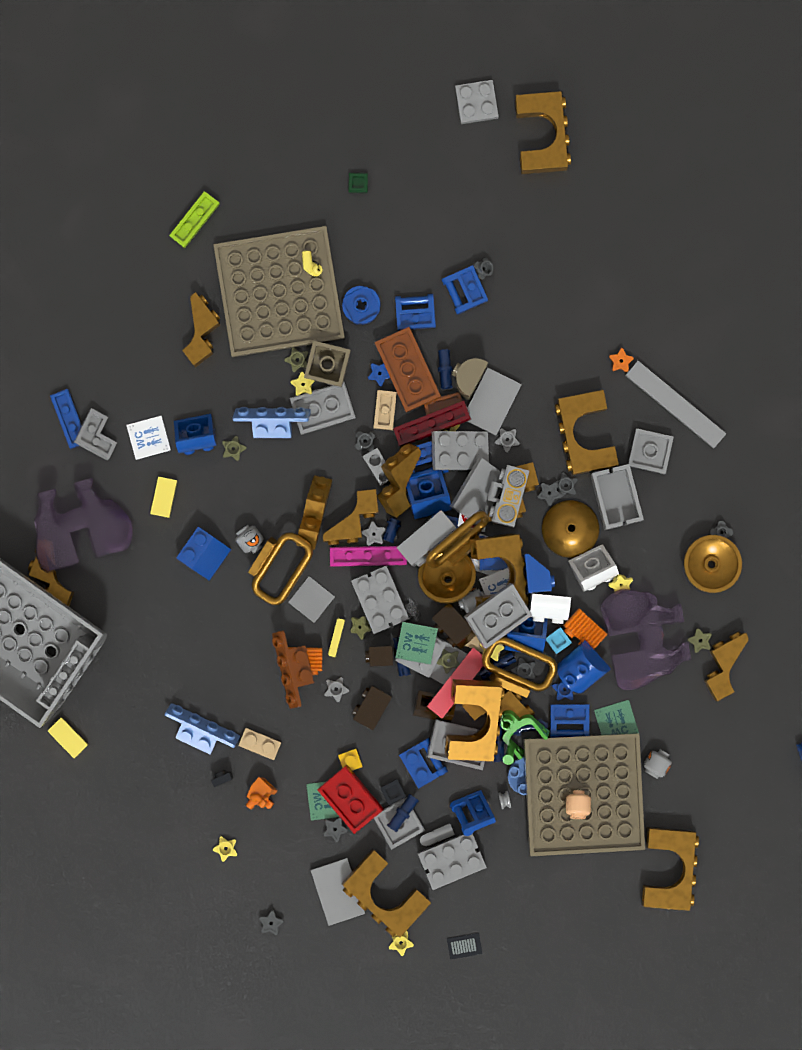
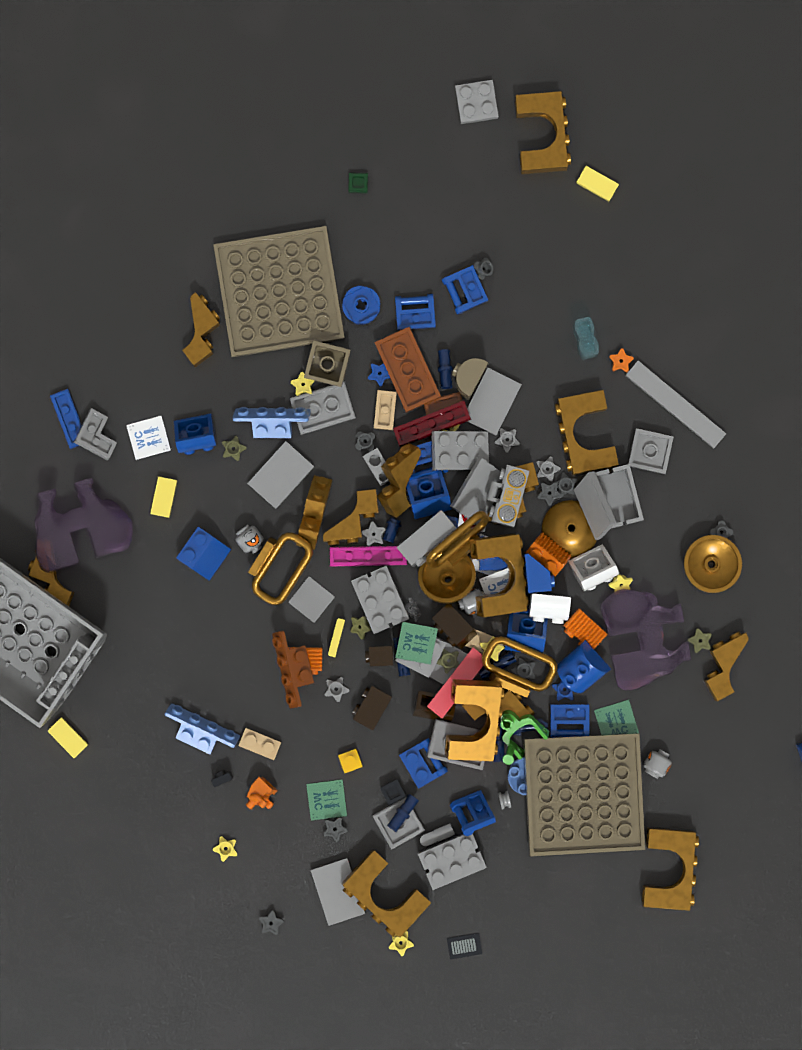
lime plate [169,191,220,248] -> none
olive plate [284,348,308,372] -> none
light yellow arm [302,251,323,276] -> none
red tile [317,765,384,834] -> none
light grey plate [464,583,532,649] -> none
medium azure plate [546,627,572,654] -> none
light nougat head [566,790,591,819] -> none
none -> light grey tile [247,441,314,509]
none -> orange brick [525,532,571,577]
none -> light grey plate [537,456,561,481]
none -> clear light blue brick [573,317,599,360]
none -> light grey tile [574,471,616,540]
none -> light yellow tile [576,166,619,202]

